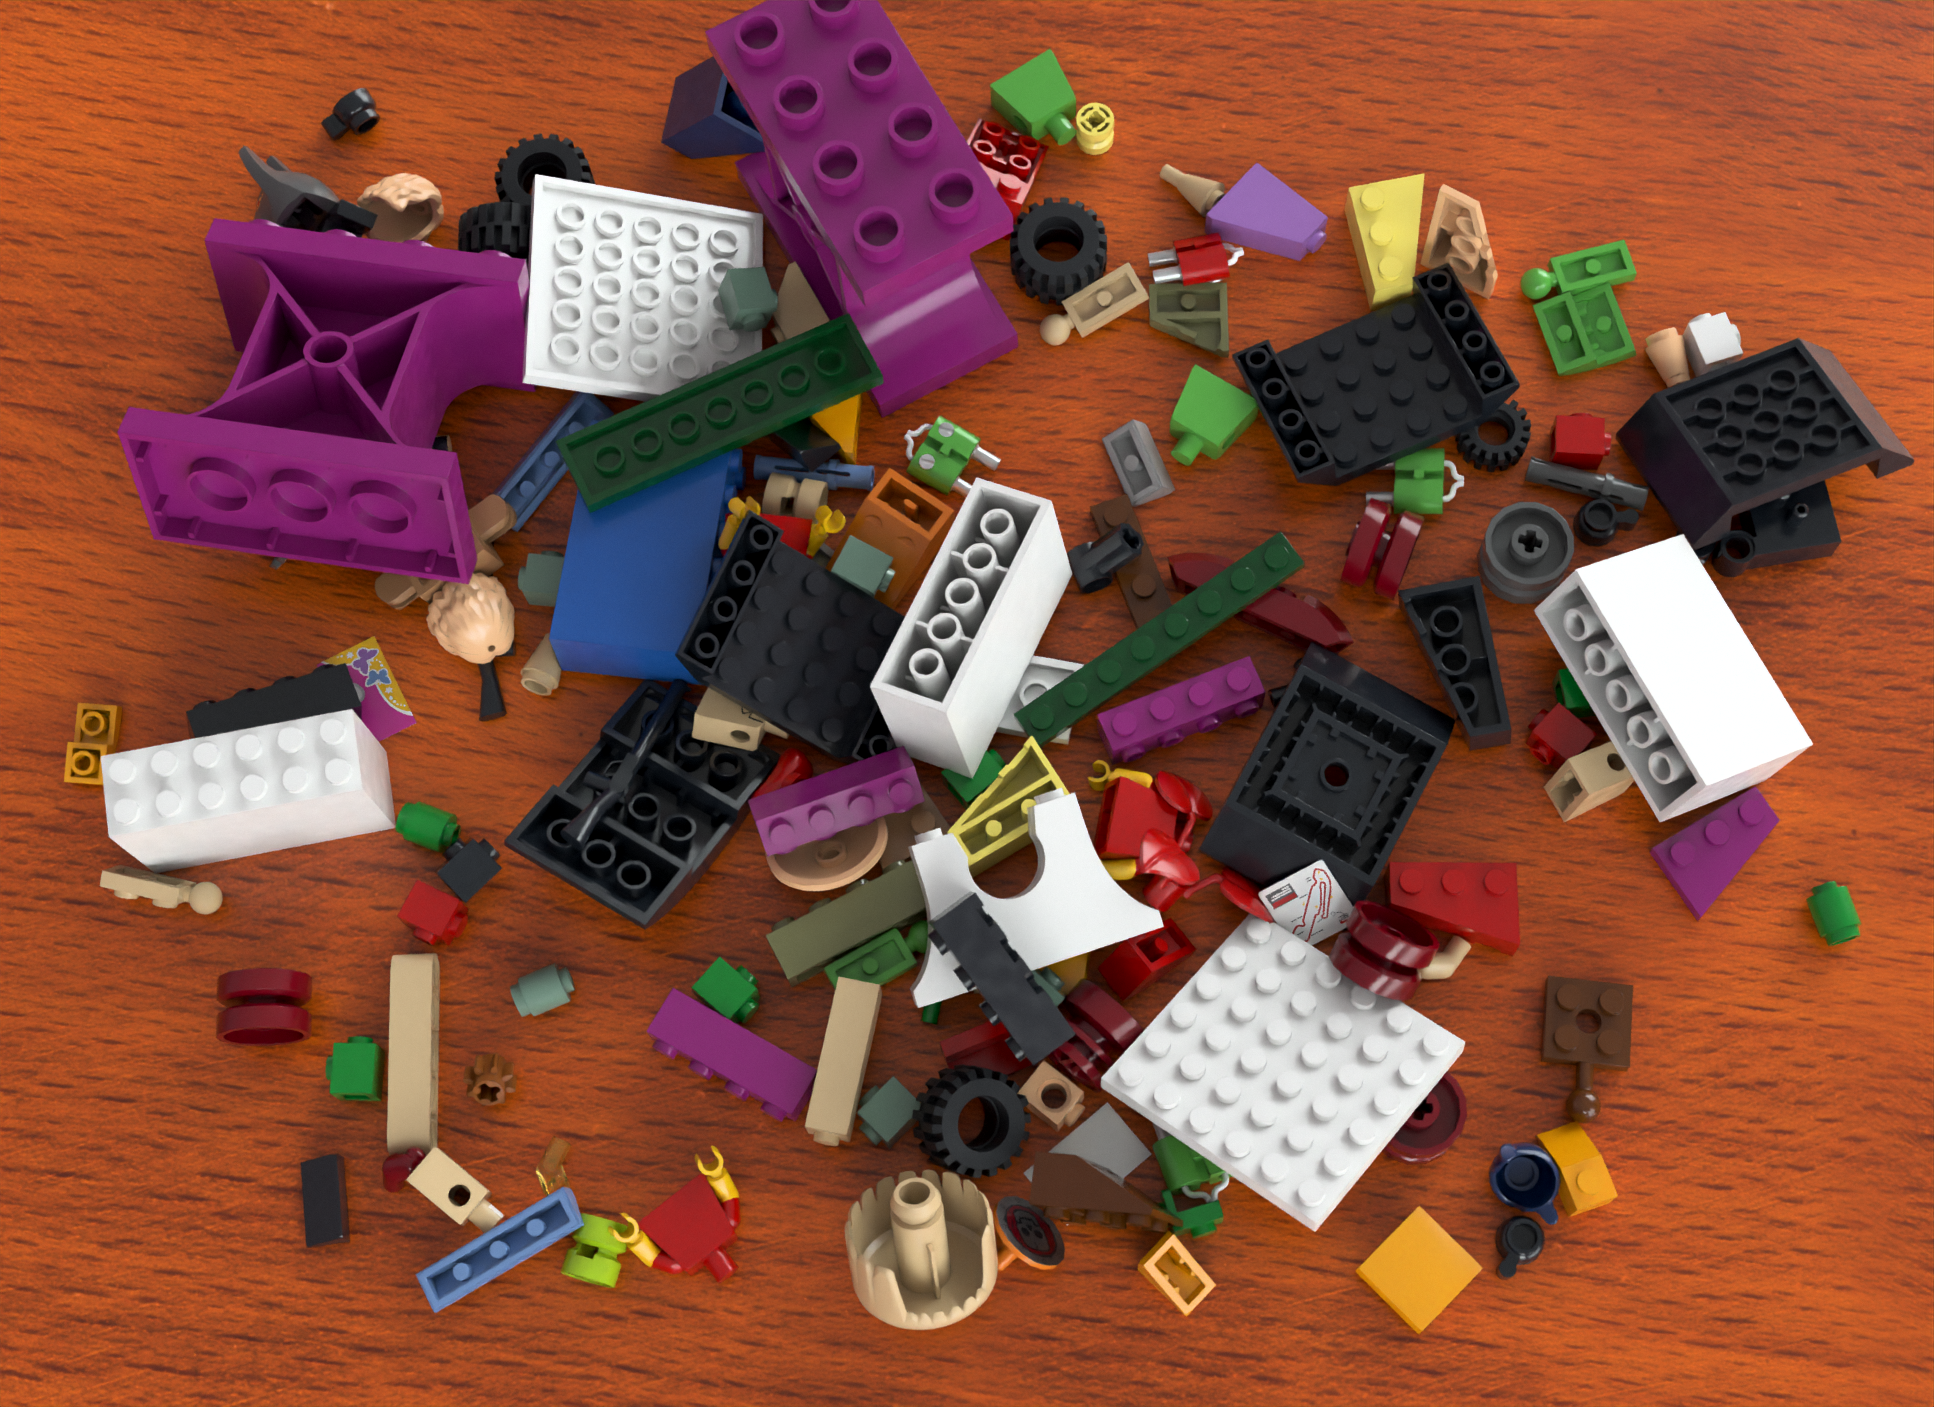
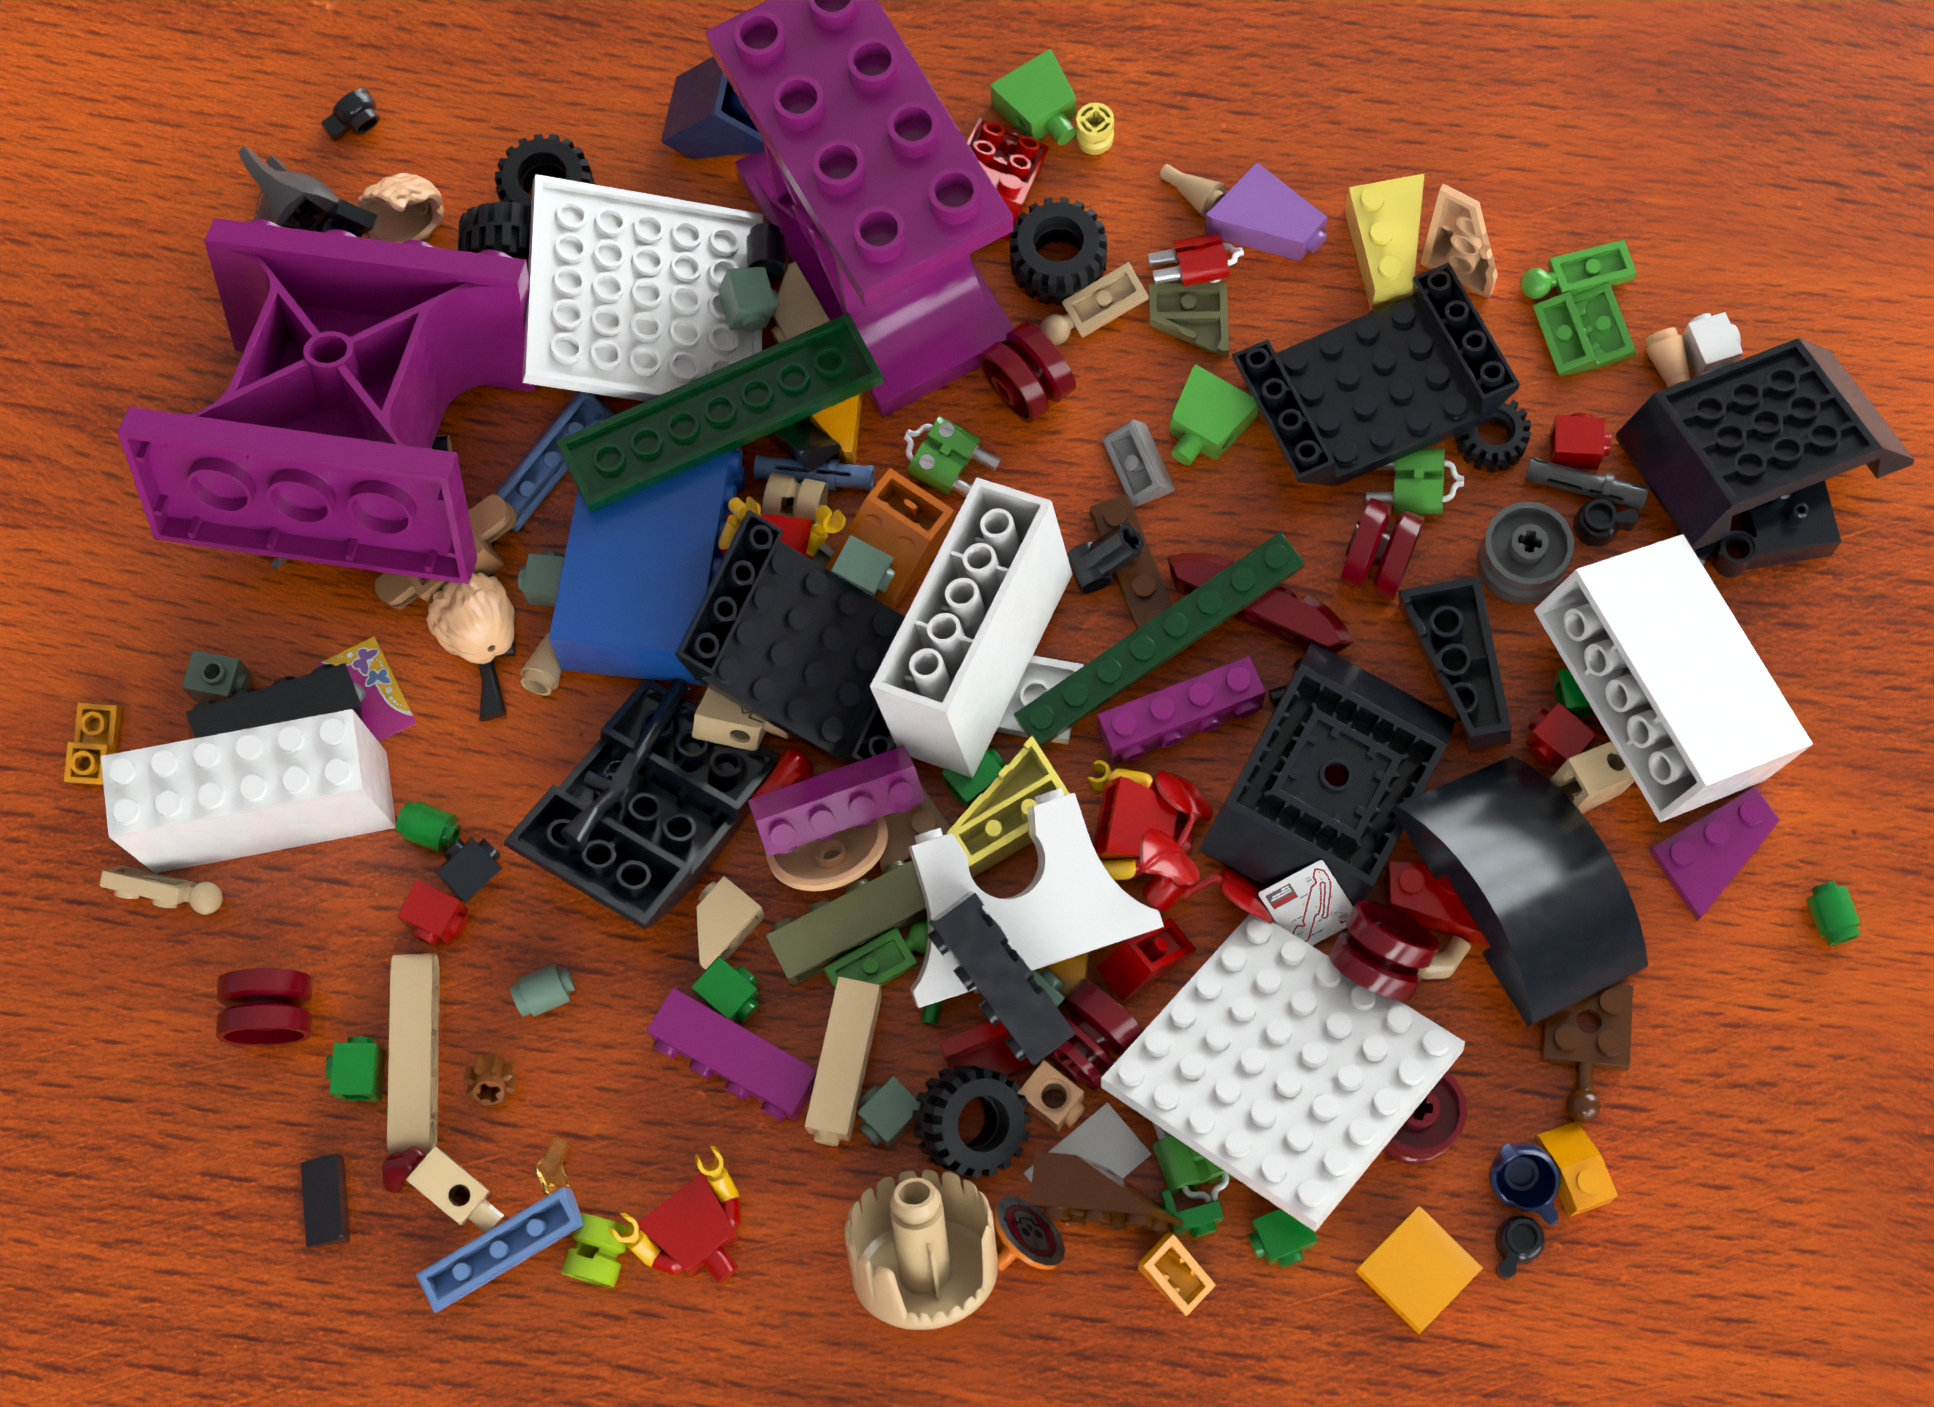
none -> sand green brick [182,650,252,702]
none -> tan slope [696,876,766,973]
none -> black brick [746,223,786,283]
none -> dark red wheel [978,321,1076,424]
none -> green brick [1247,1209,1318,1269]
none -> black slope [1391,755,1648,1027]

